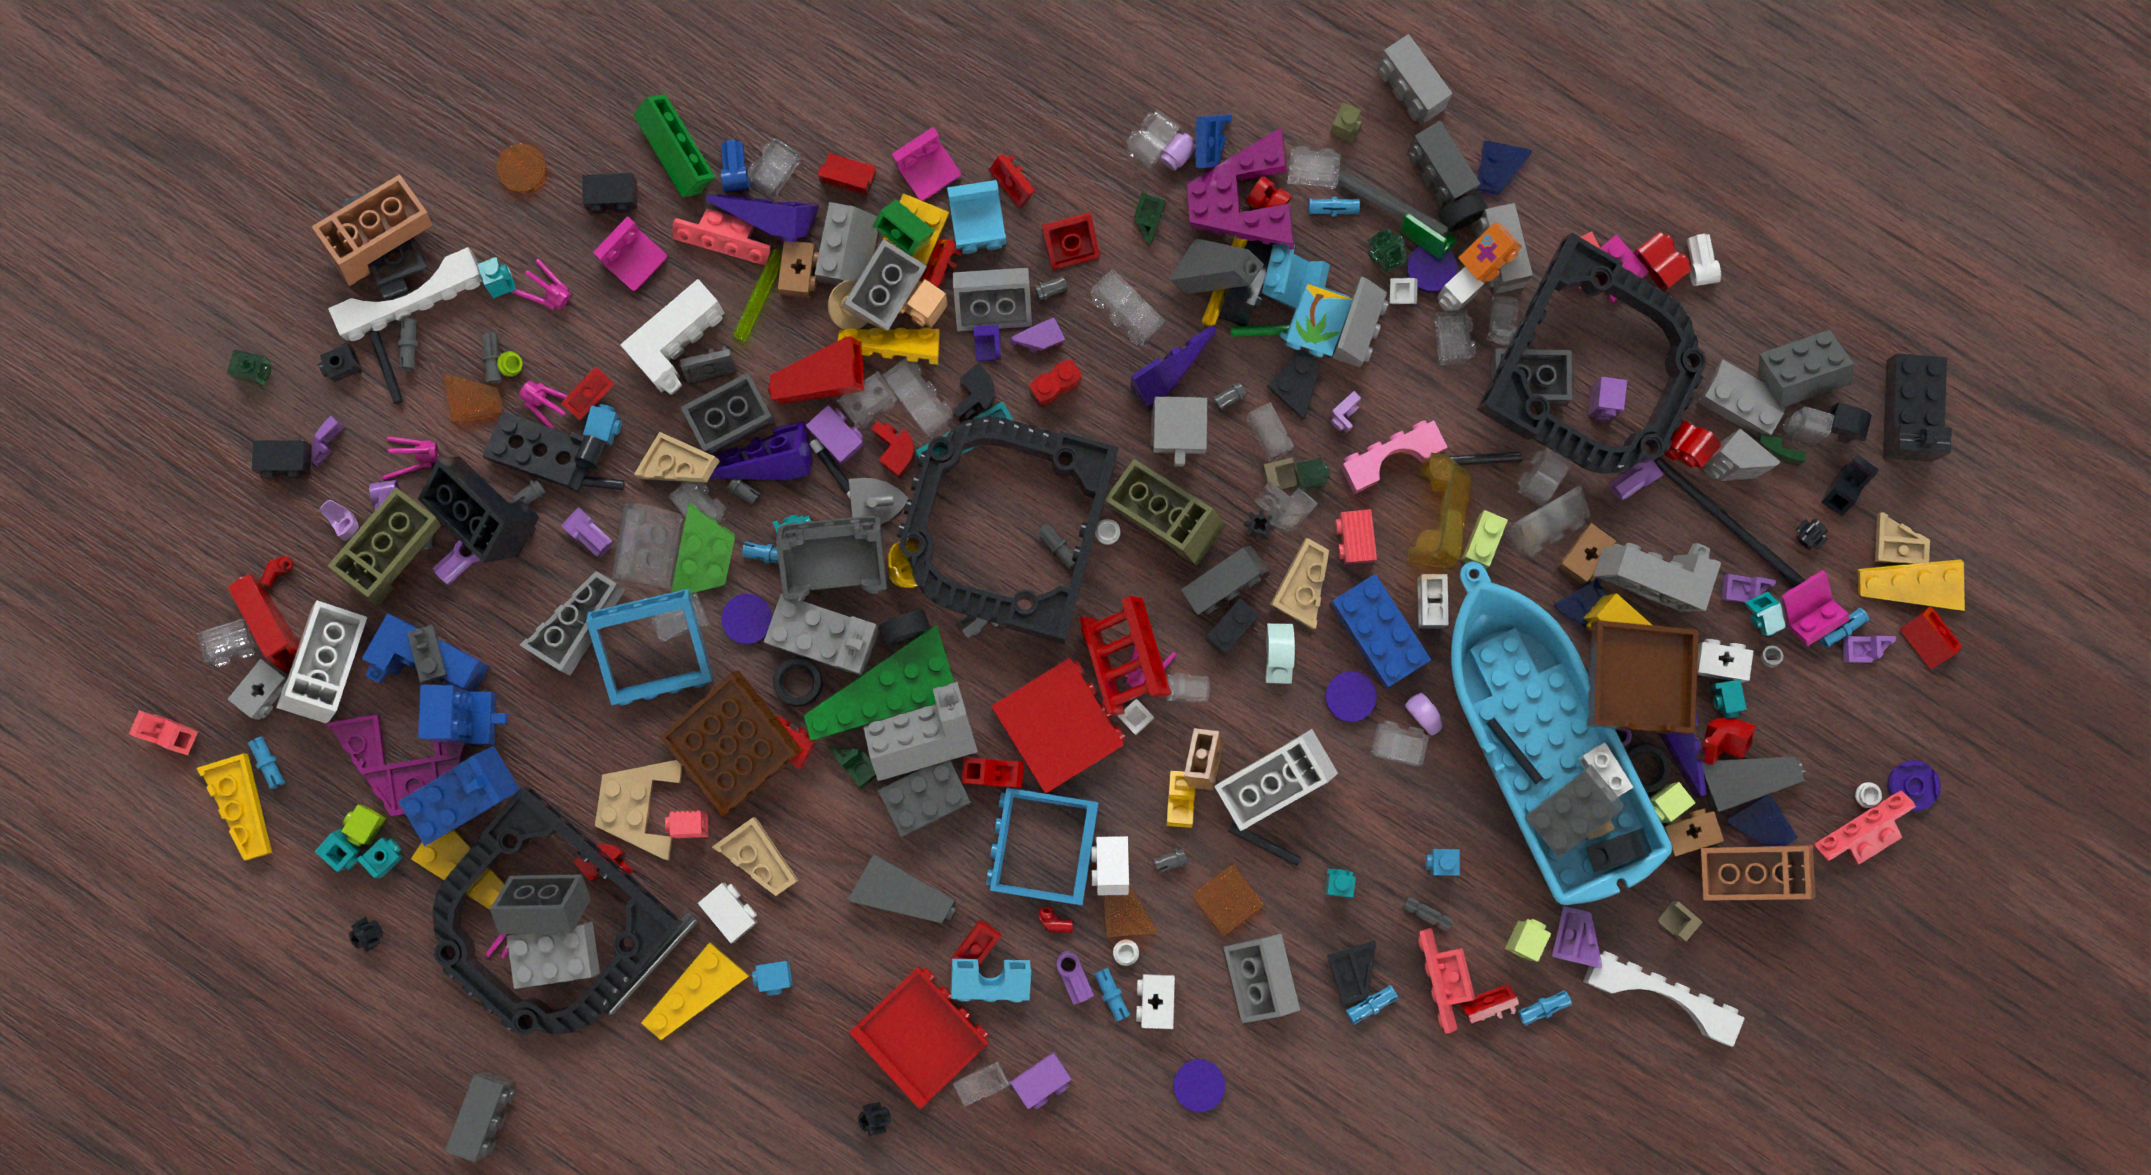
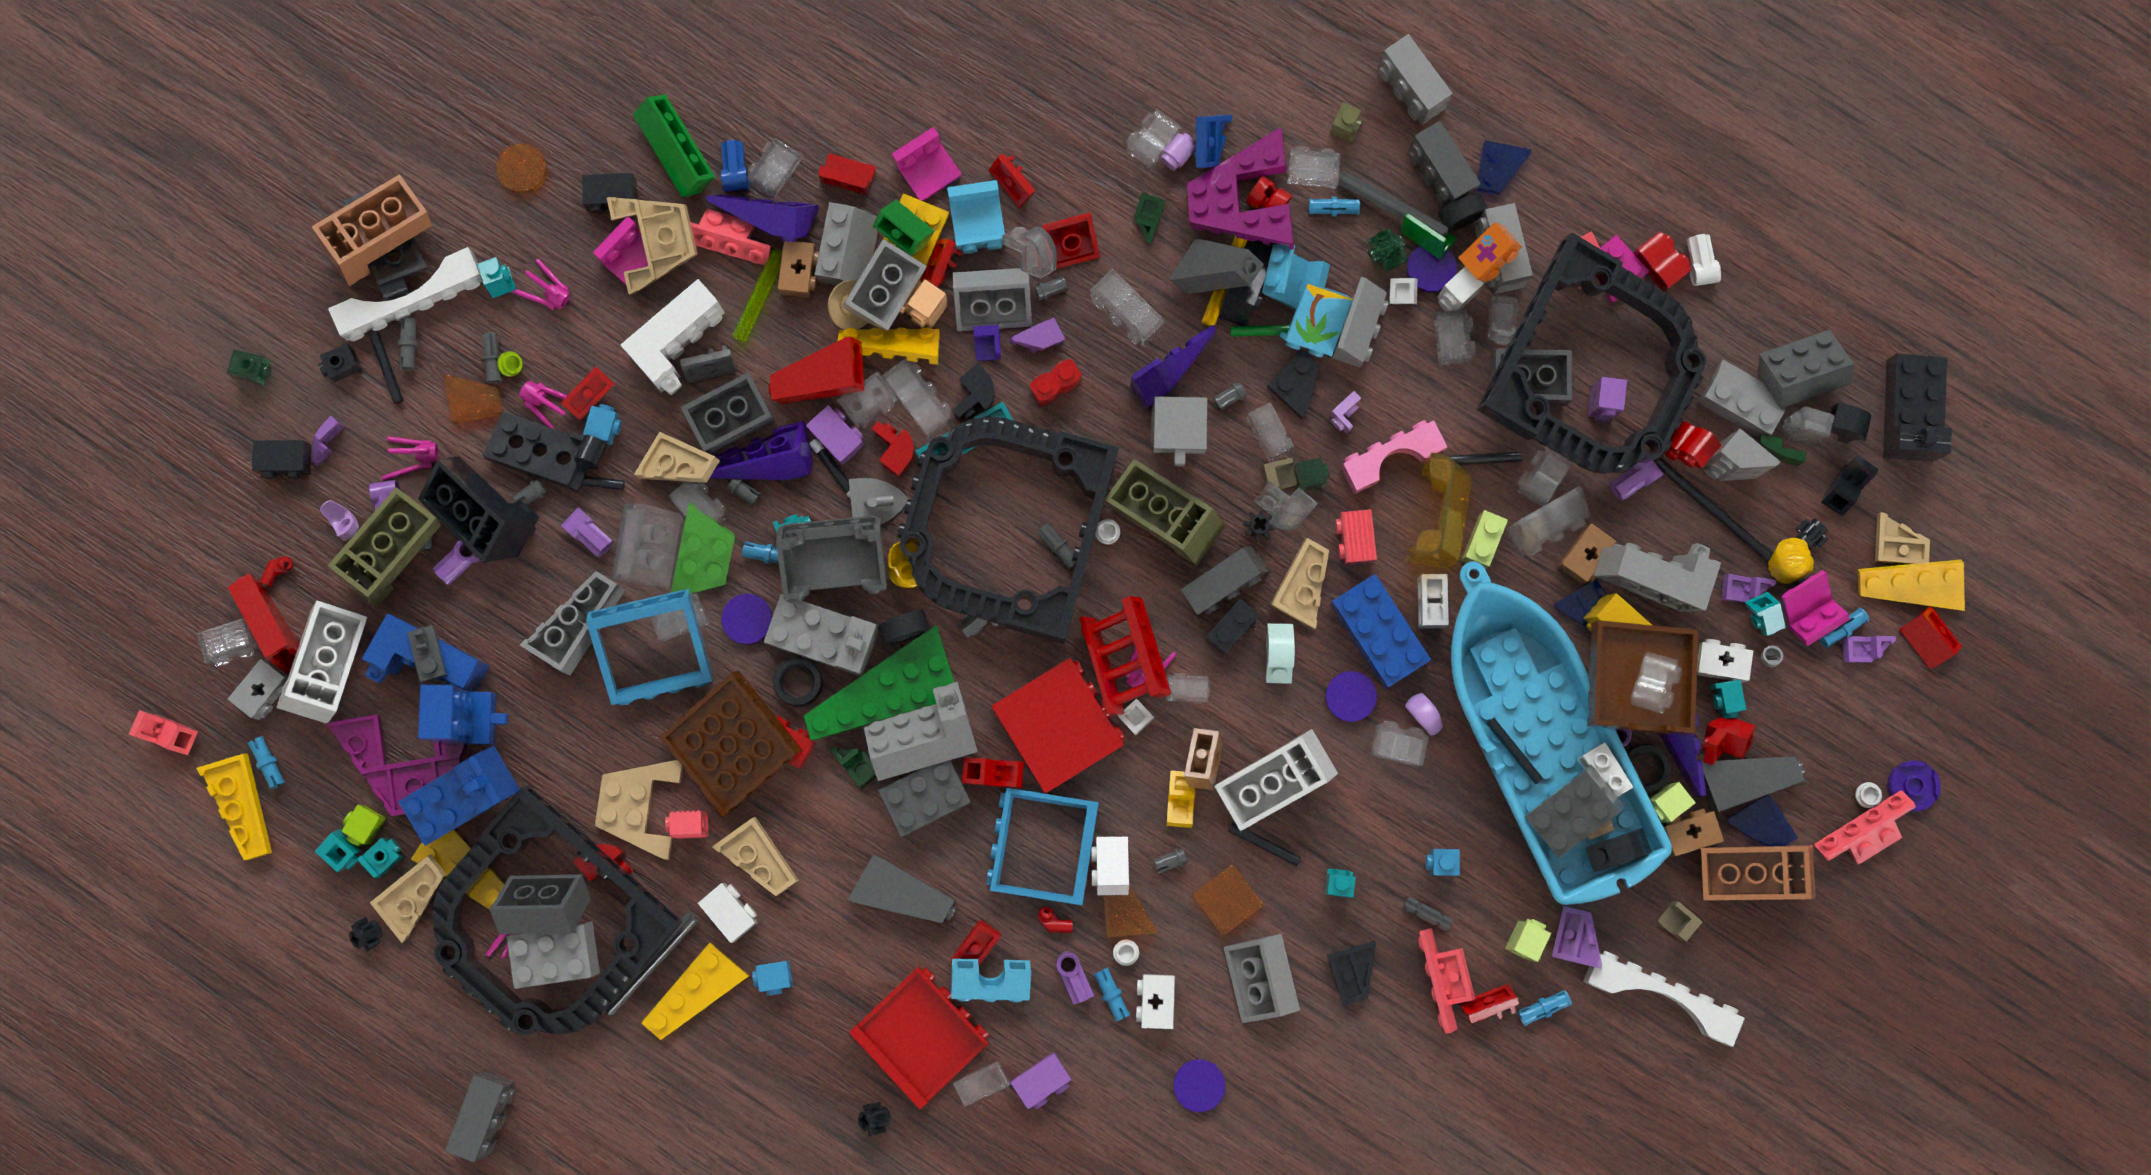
dark azure pin [1345,985,1398,1025] -> none
none -> tan wing [370,854,447,943]
none -> tan wing [607,197,698,295]
none -> clear brick [1002,226,1057,279]
none -> clear brick [1631,652,1682,714]
none -> yellow hair [1768,538,1814,584]

